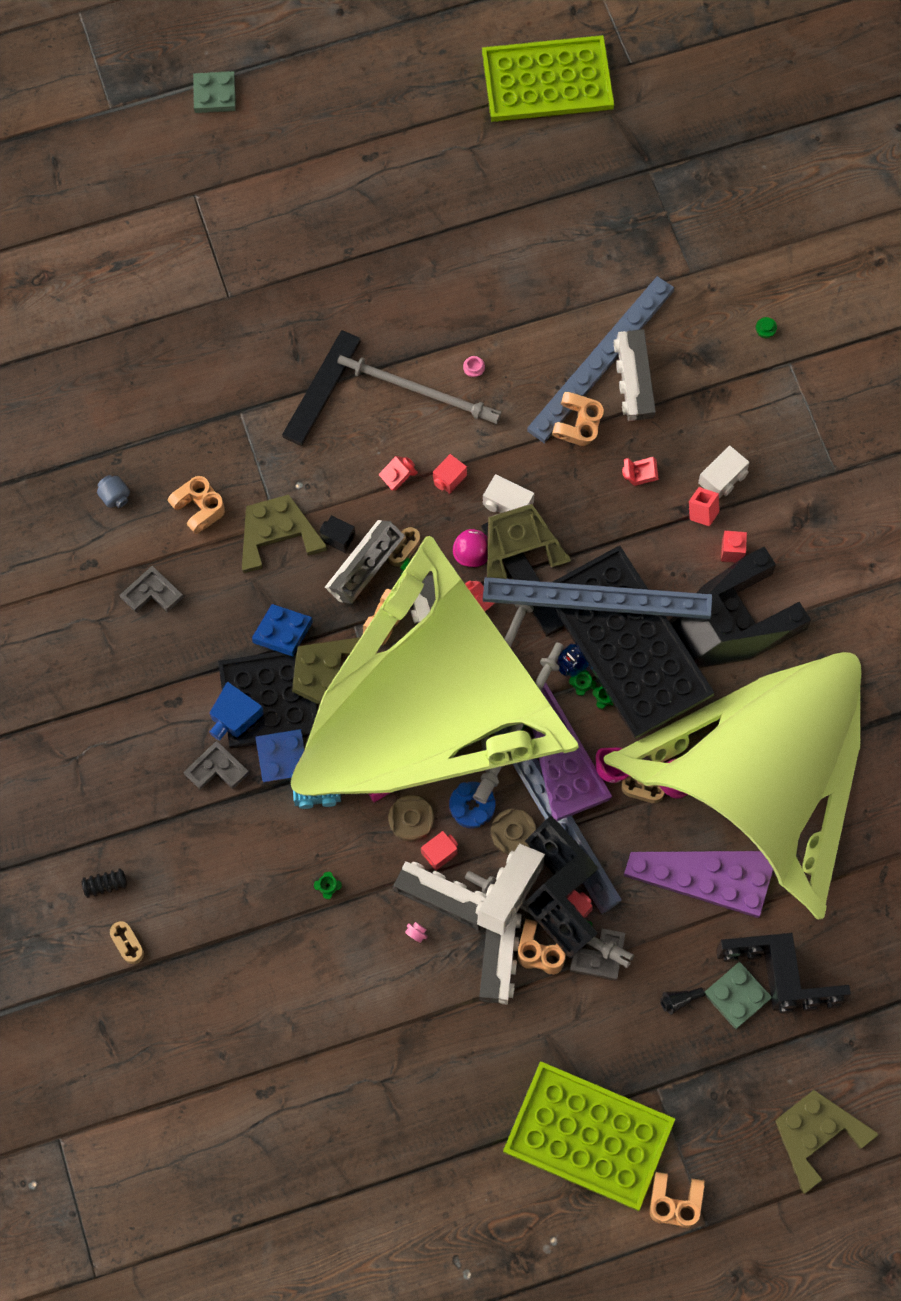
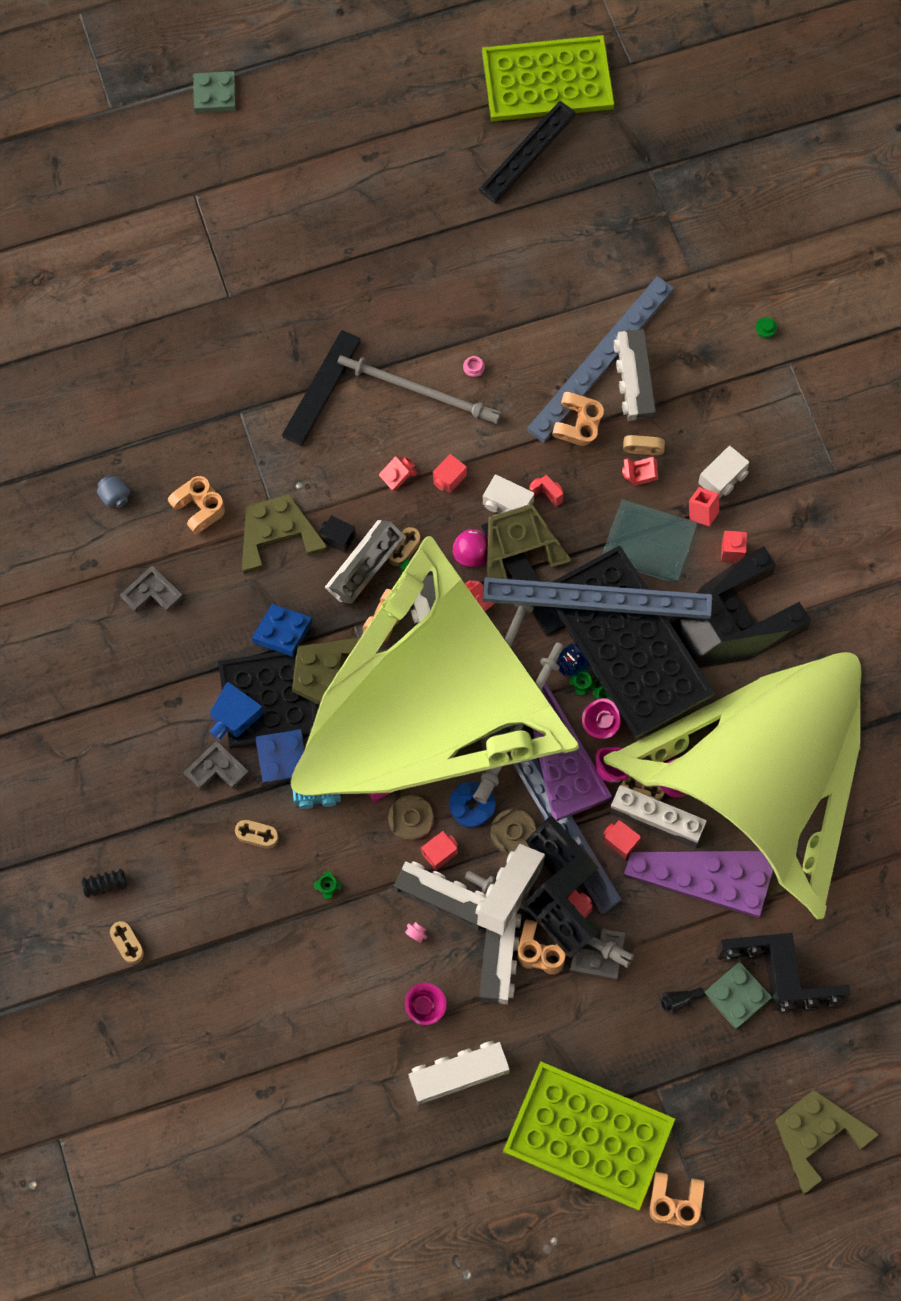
none -> tan beam [235,820,279,849]
none -> dark pink helmet [405,983,446,1025]
none -> white brick [408,1041,509,1105]
none -> black tile [479,101,576,204]
none -> coral bracket [529,474,563,507]
none -> dark pink helmet [582,698,621,739]
none -> clear light blue piece [602,499,698,582]
none -> coral brick [603,820,641,860]
none -> white piece [610,785,707,848]
none -> tan beam [623,435,665,455]

